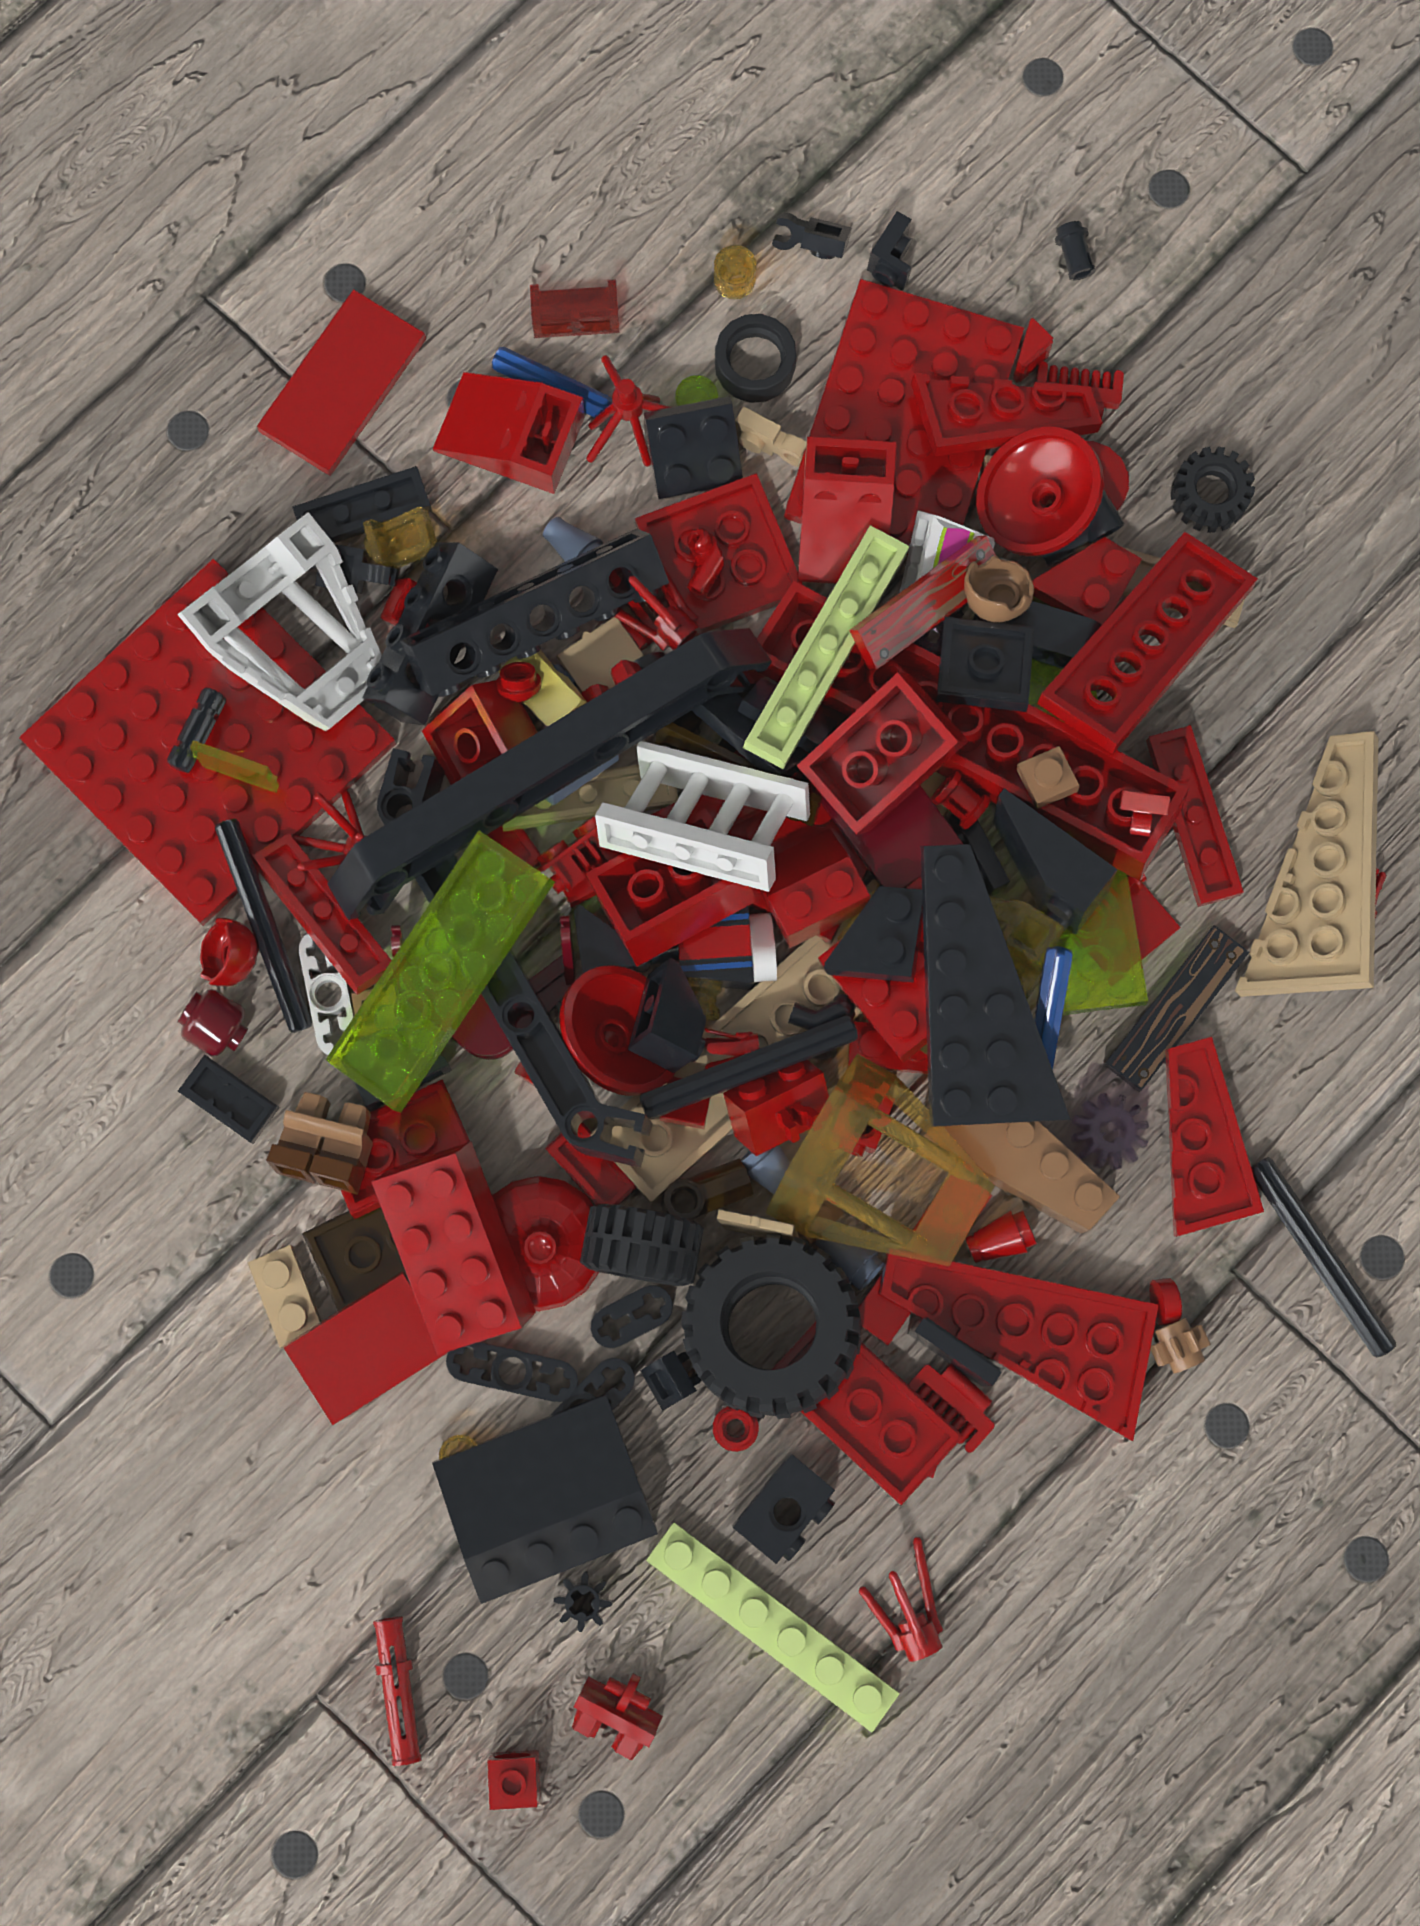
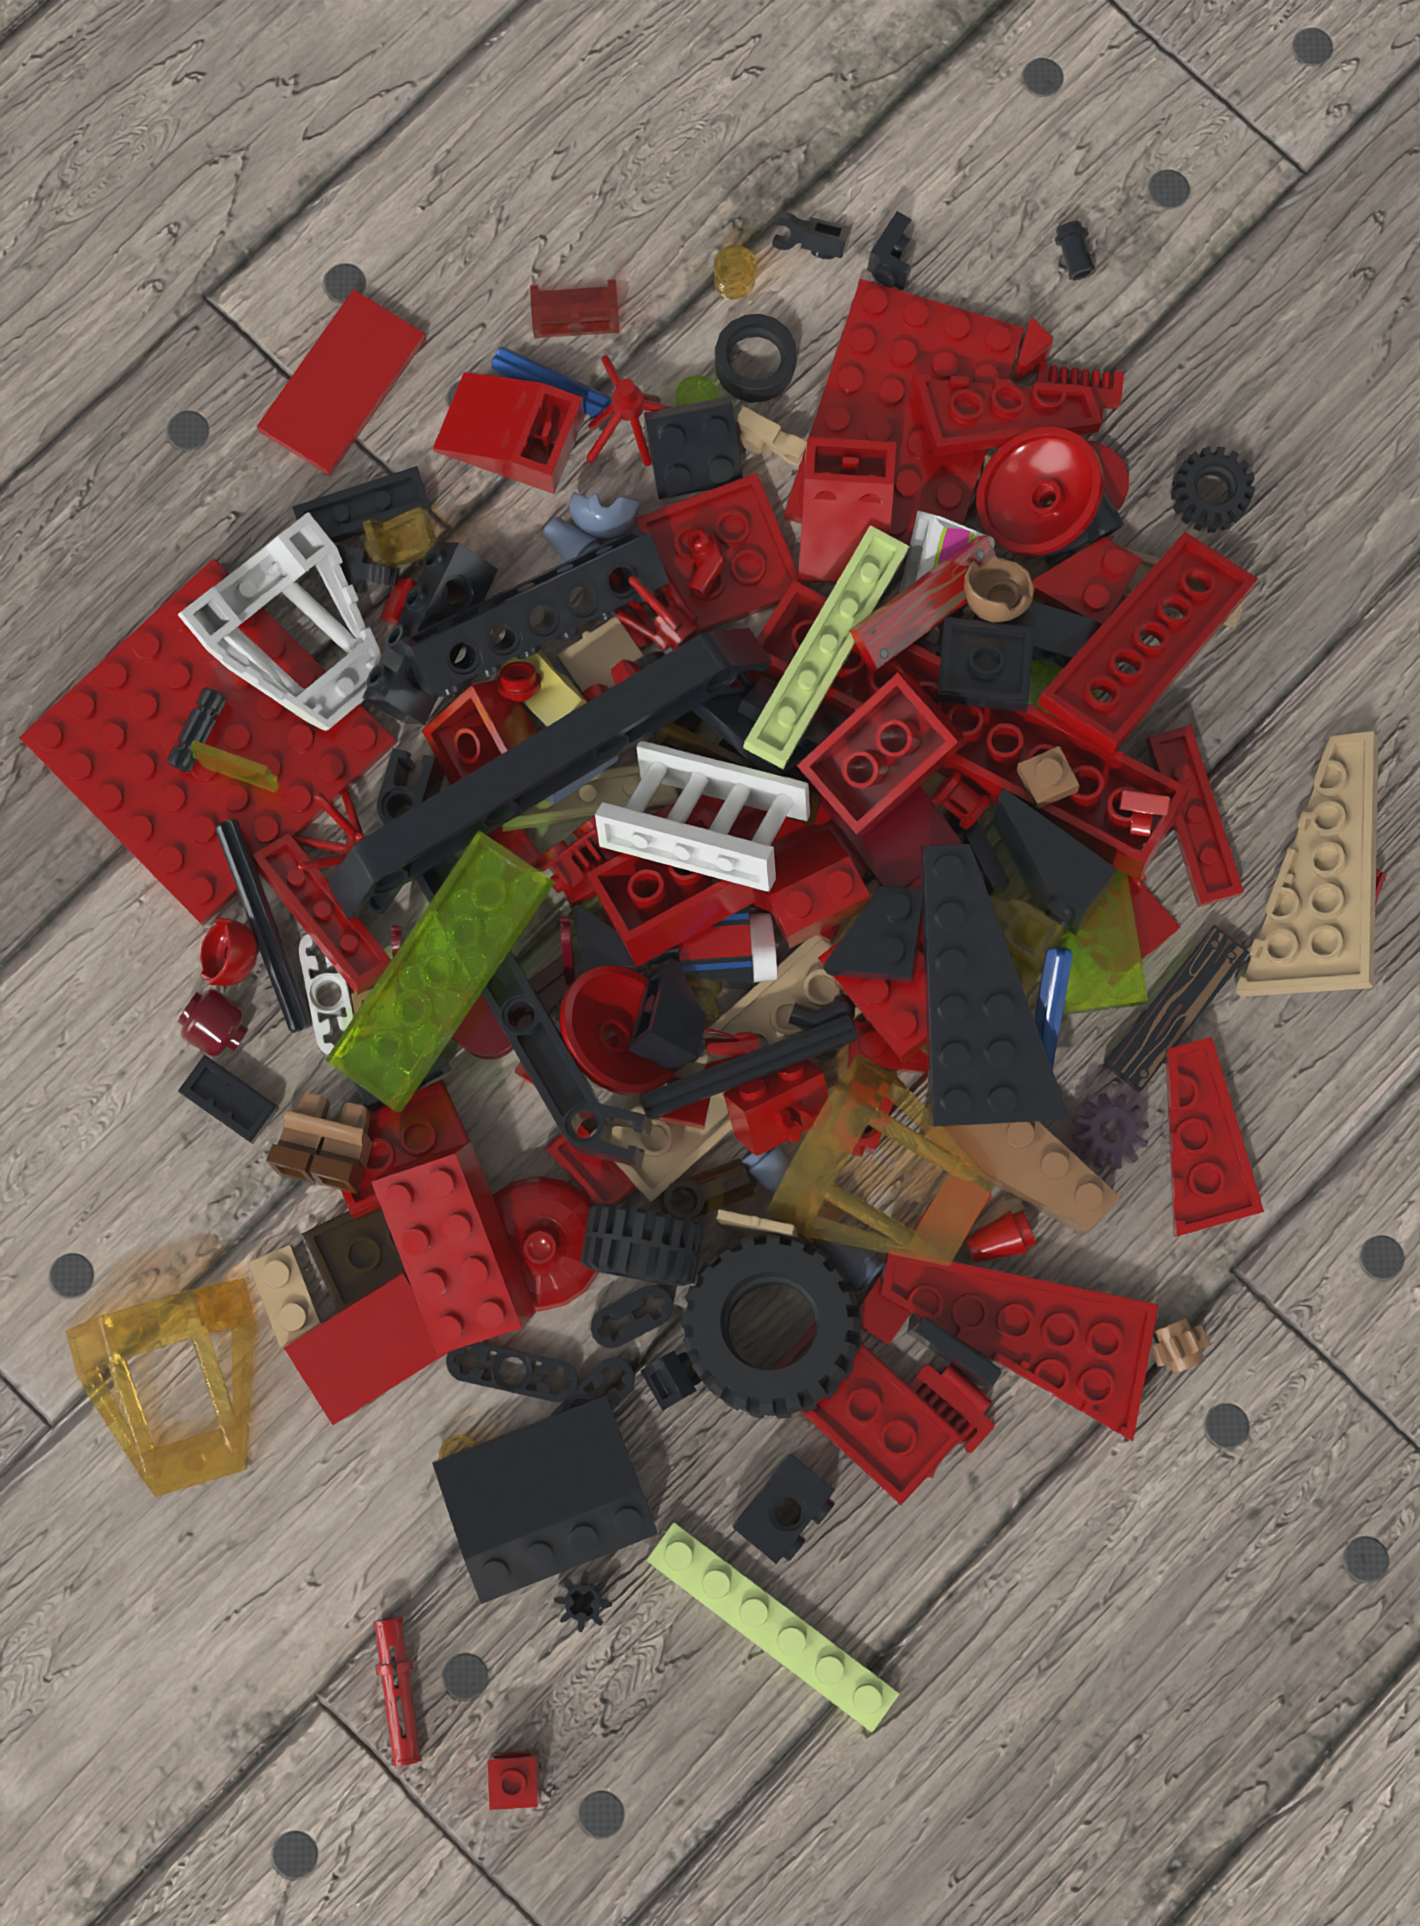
red hips [572,1673,663,1760] -> none
red plate [713,1406,759,1452] -> none
red plant [859,1537,944,1662] -> none
red tile [1149,1278,1182,1326] -> none
black axle [1251,1157,1396,1358] -> none
none -> clear yellow windscreen [66,1279,256,1497]
none -> sand blue hair [568,492,641,539]

